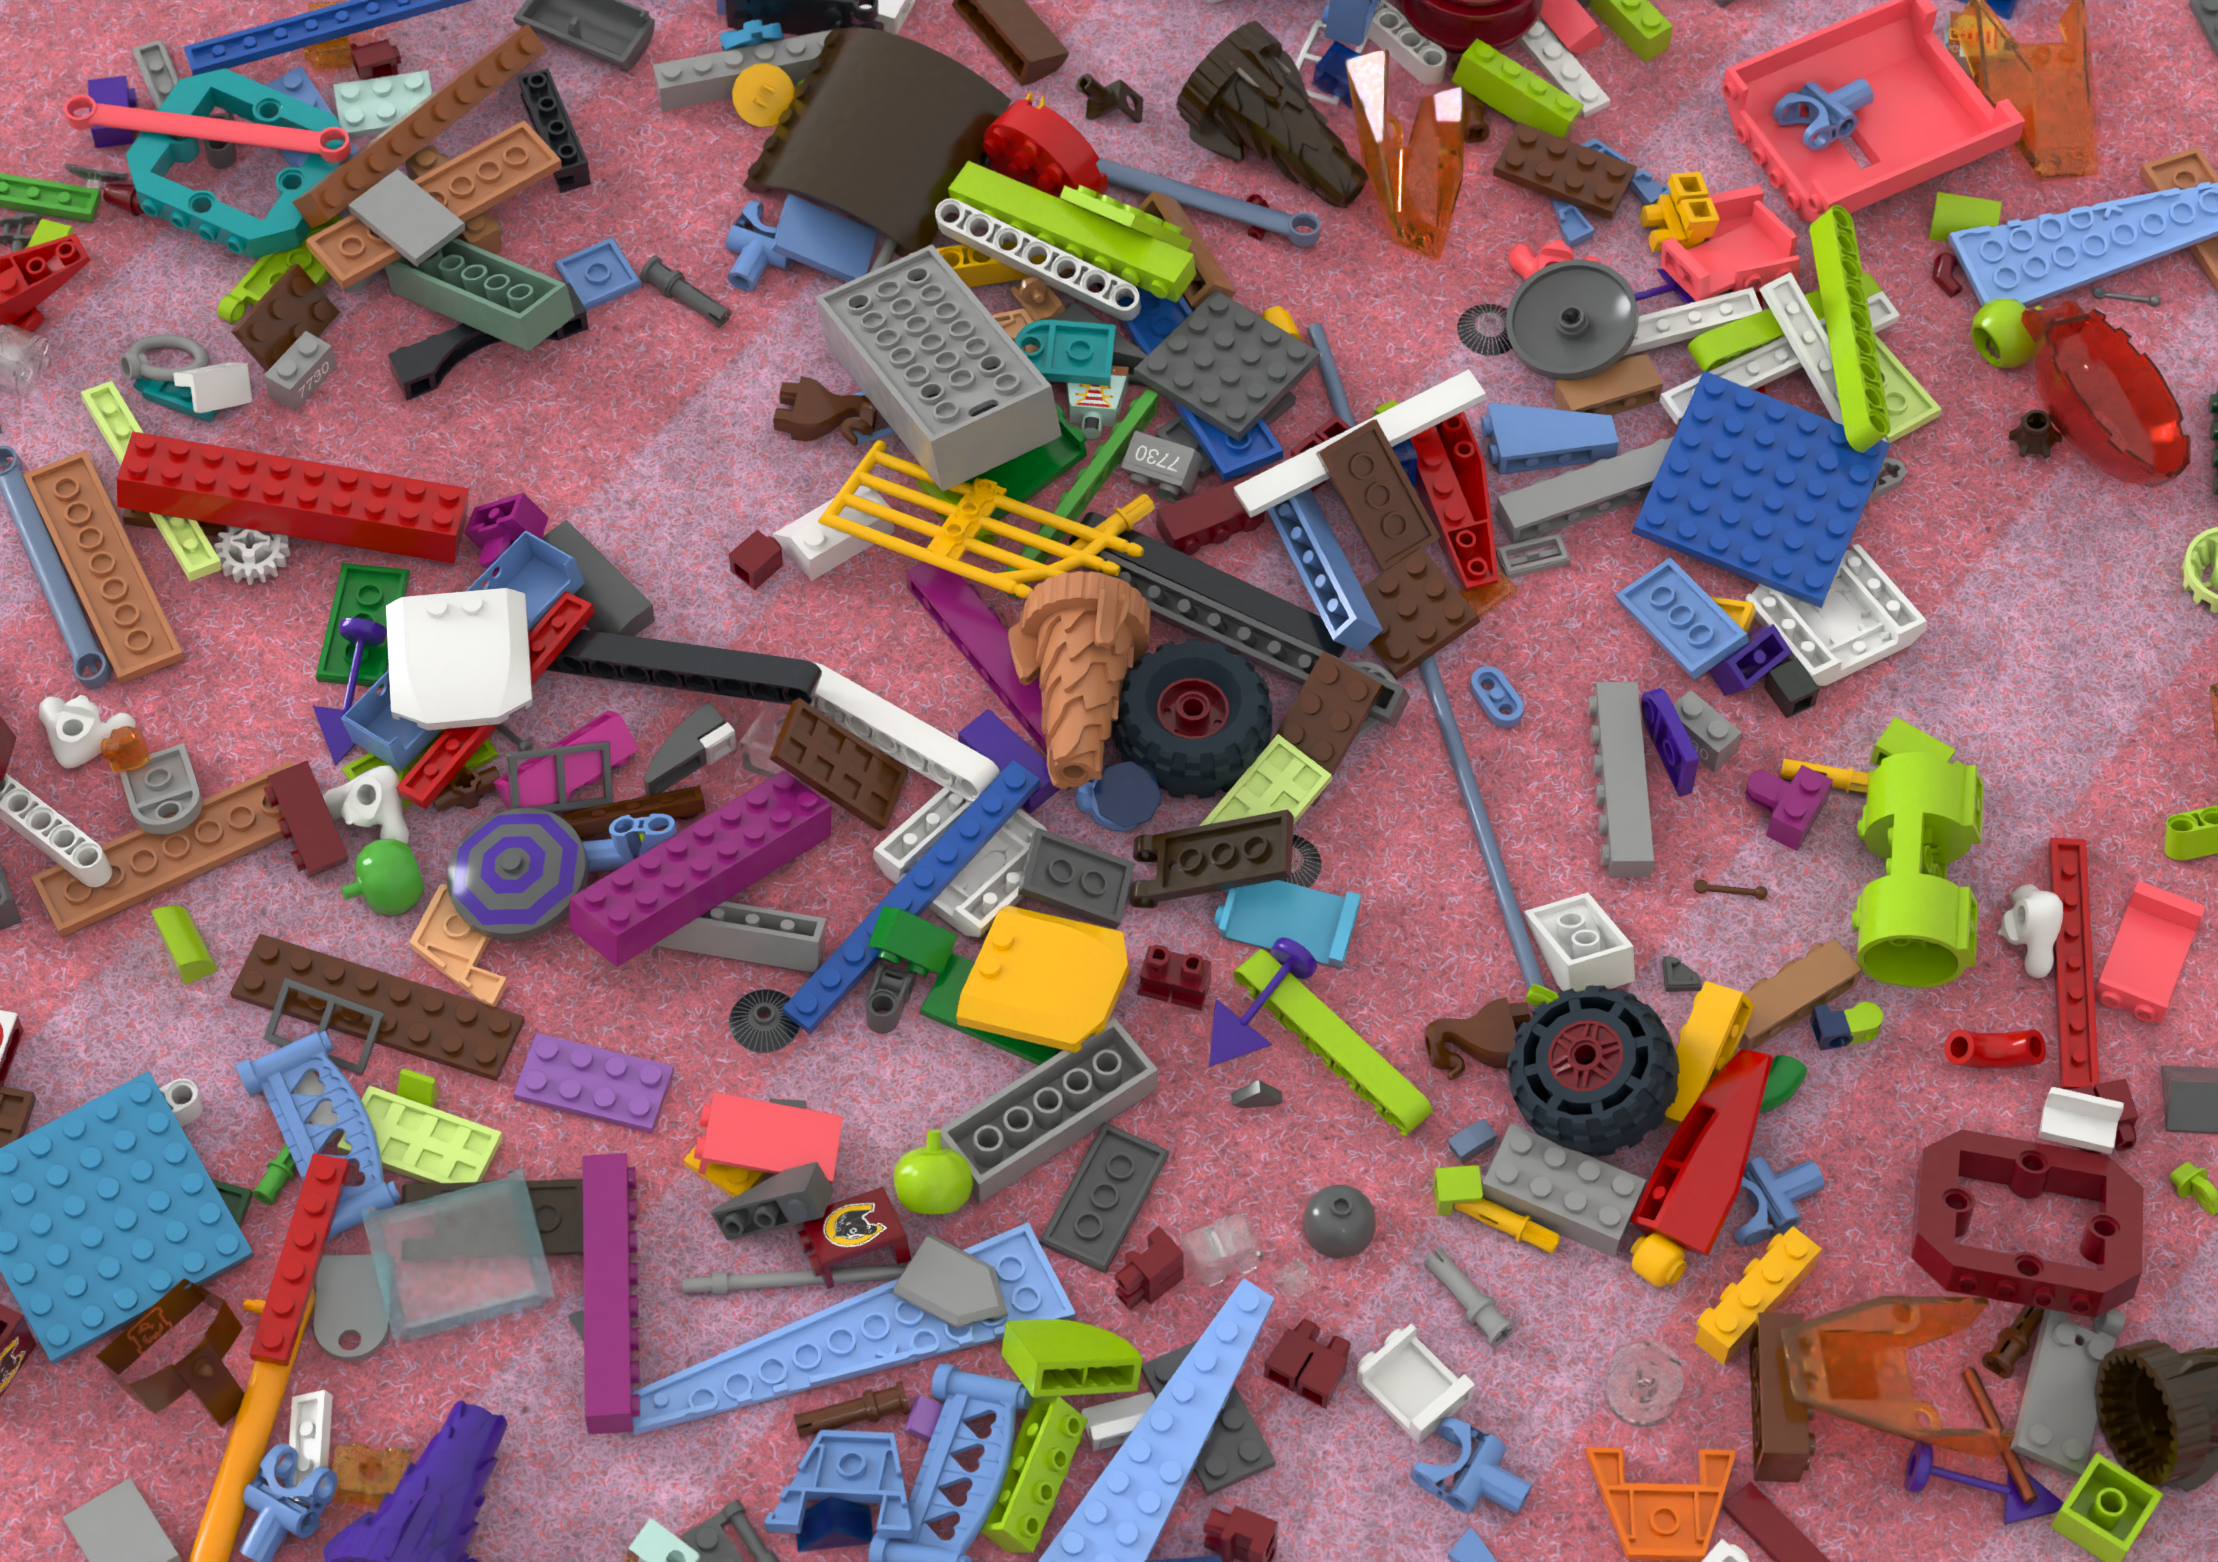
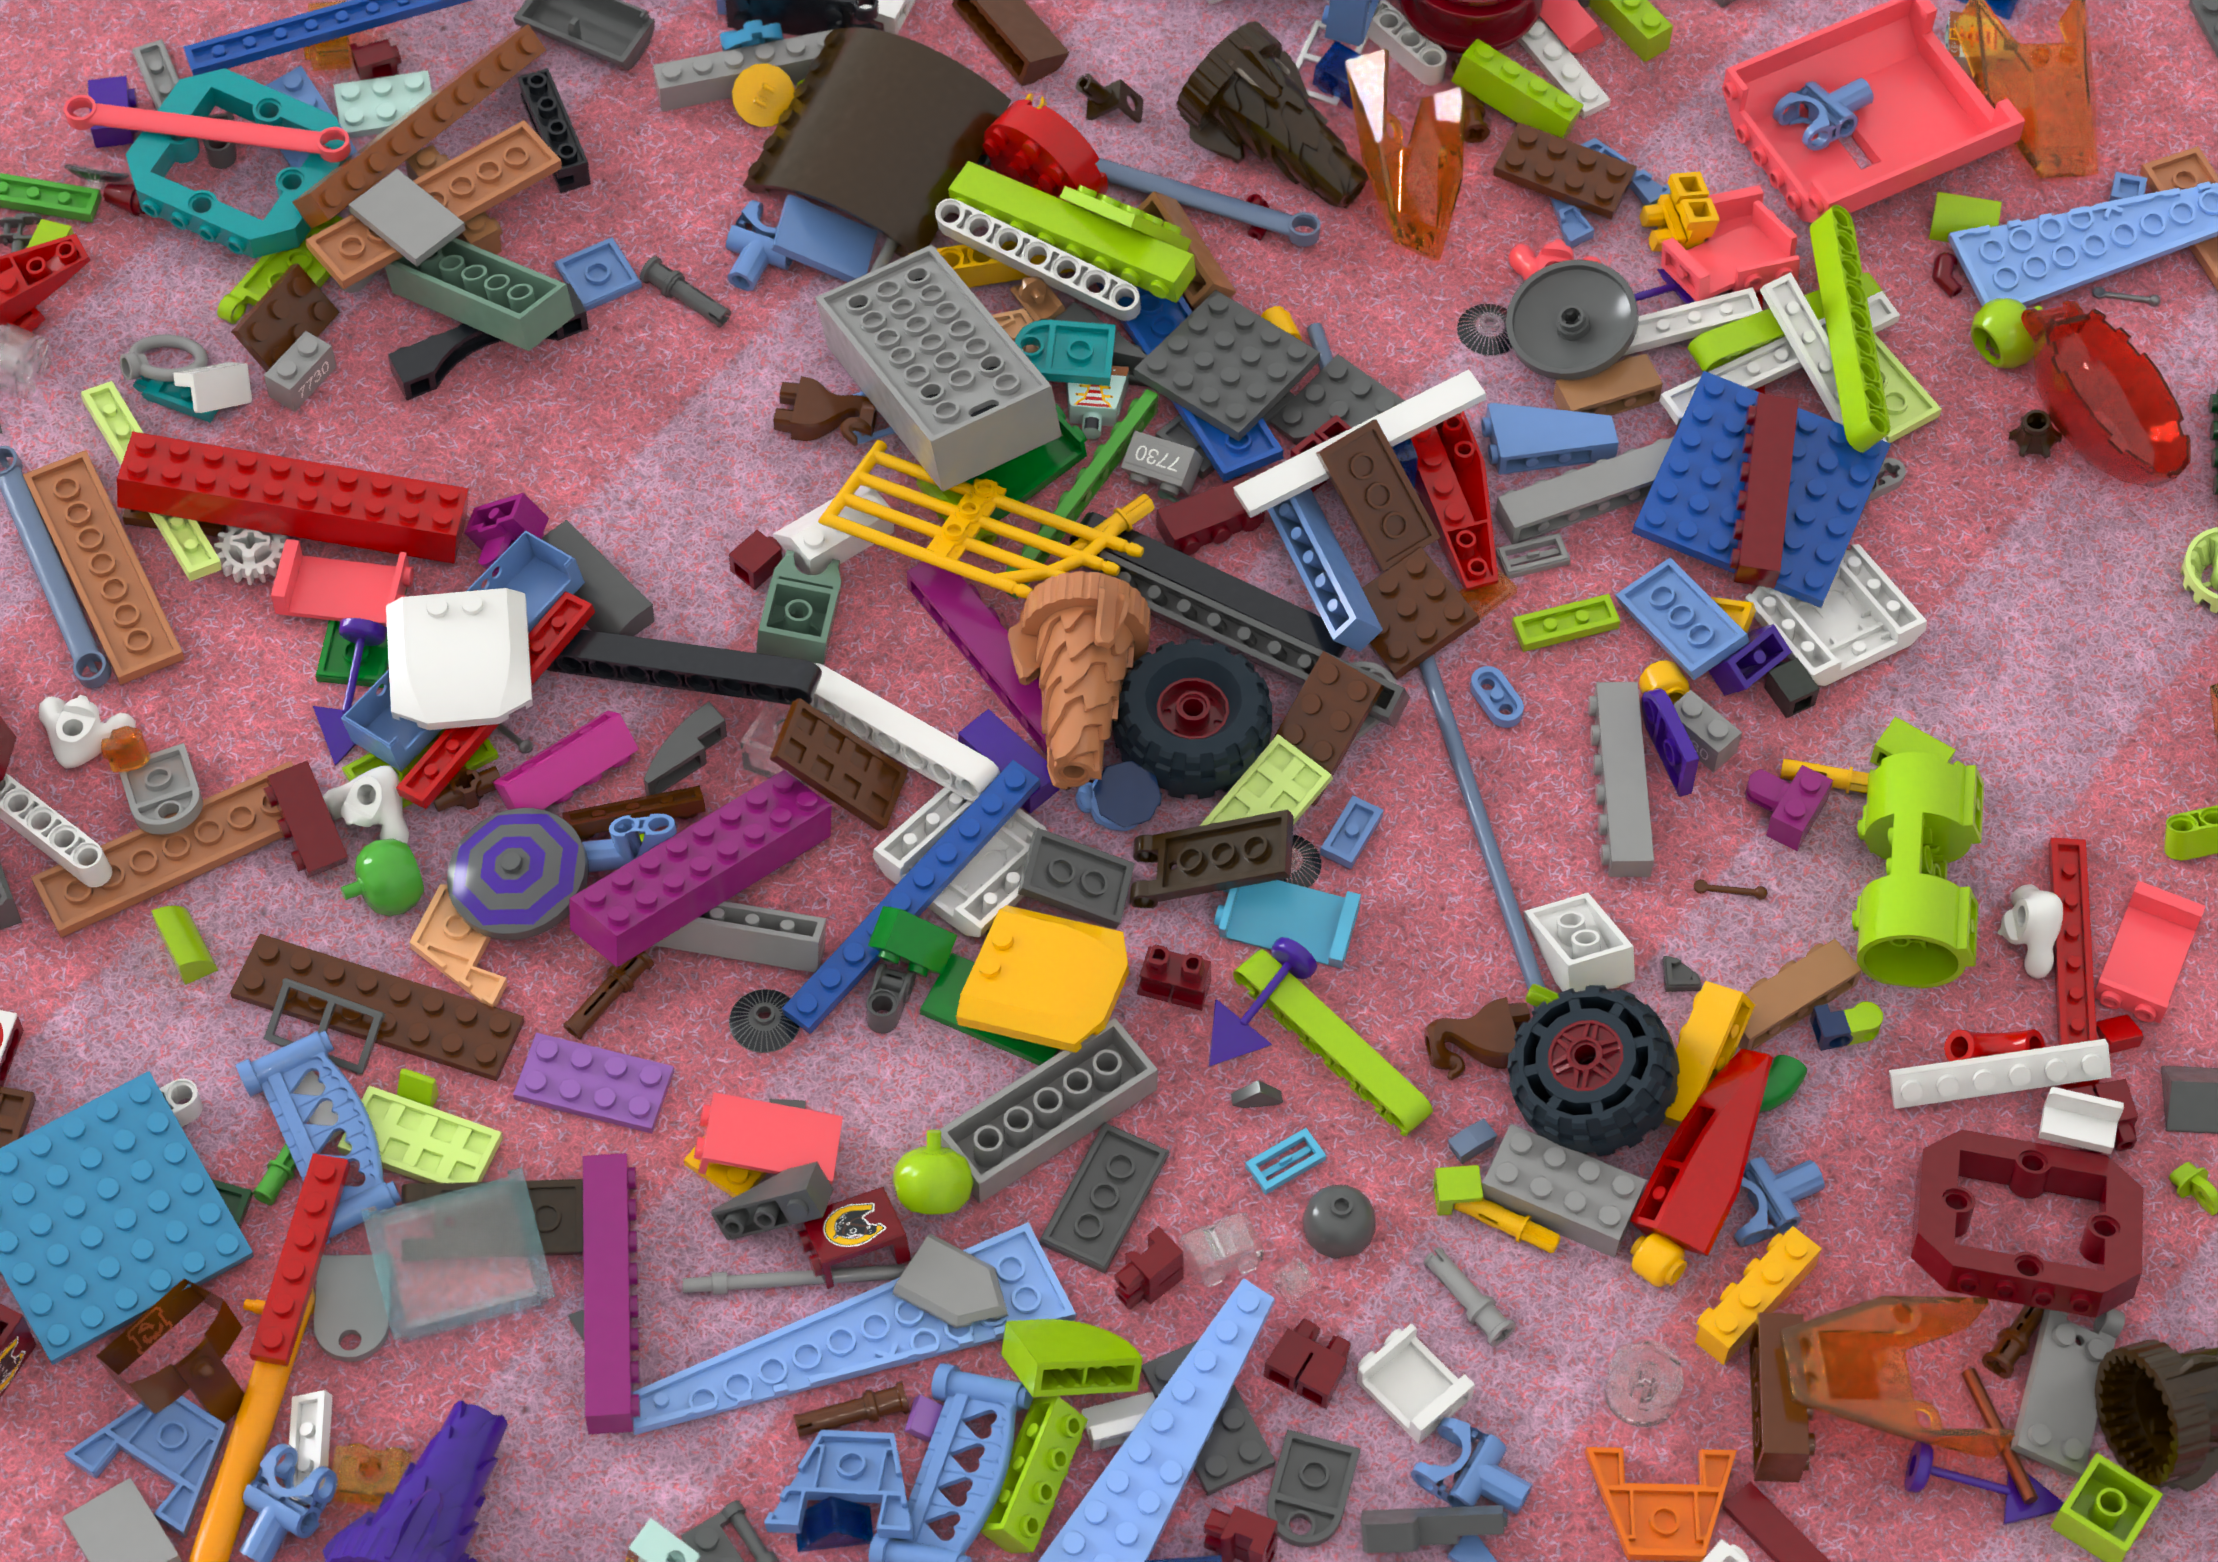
dark grey window [506,741,613,812] -> none
white tile [699,722,736,765] -> none
none -> medium blue wing [64,1396,228,1539]
none -> coral panel [271,539,414,627]
none -> reddish brown pin [563,951,654,1040]
none -> sand green brick [756,550,842,665]
none -> medium azure tile [1245,1128,1326,1195]
none -> dark grey tile [1267,1429,1360,1547]
none -> dark grey plate [1270,354,1405,445]
none -> medium blue plate [1320,795,1384,869]
none -> dark grey piece [1360,1505,1508,1553]
none -> lime plate [1512,594,1620,652]
none -> yellow head [1639,660,1690,704]
none -> dark red brick [1730,393,1799,589]
none -> white plate [1889,1039,2111,1109]
none -> red slope [2096,1014,2144,1054]
none -> medium blue plate [2109,172,2147,201]

